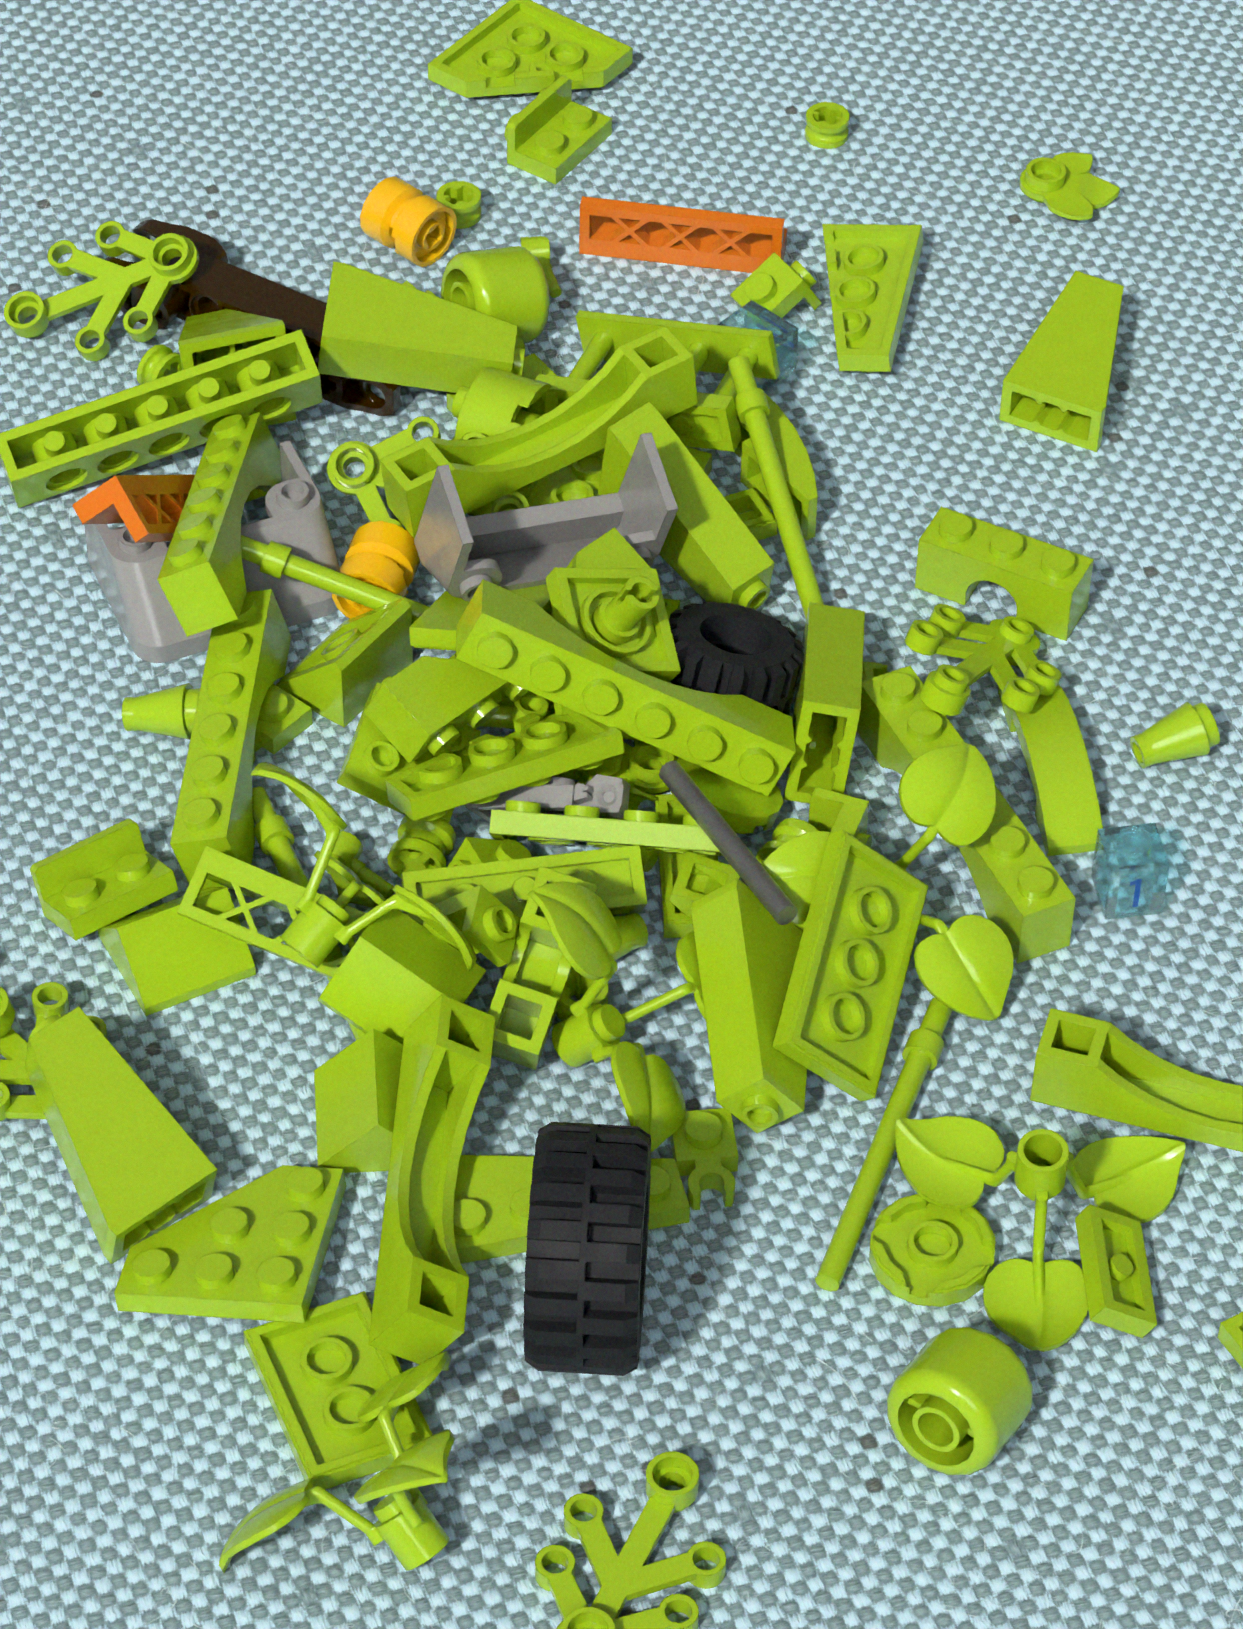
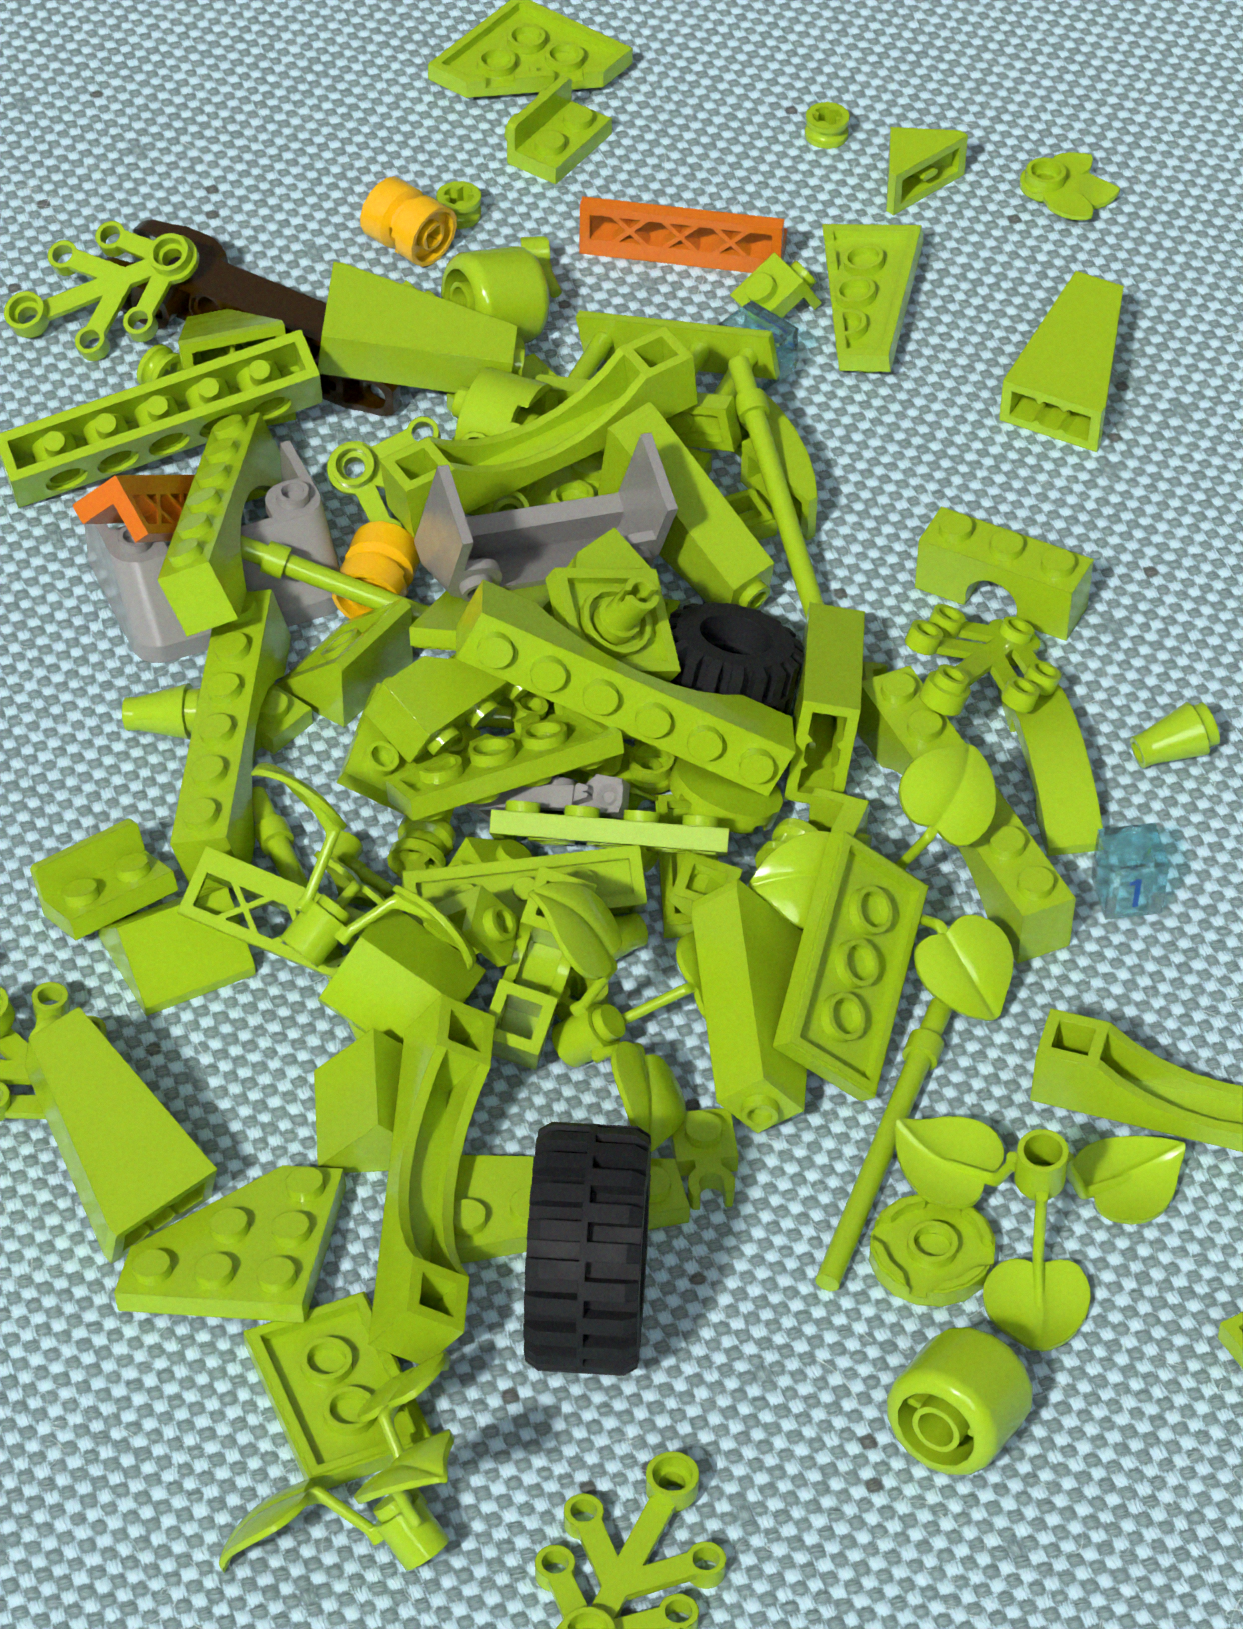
flat silver bar [659,761,798,925] -> none
lime plate [1075,1204,1157,1338] -> none
none -> lime slope [886,127,968,216]

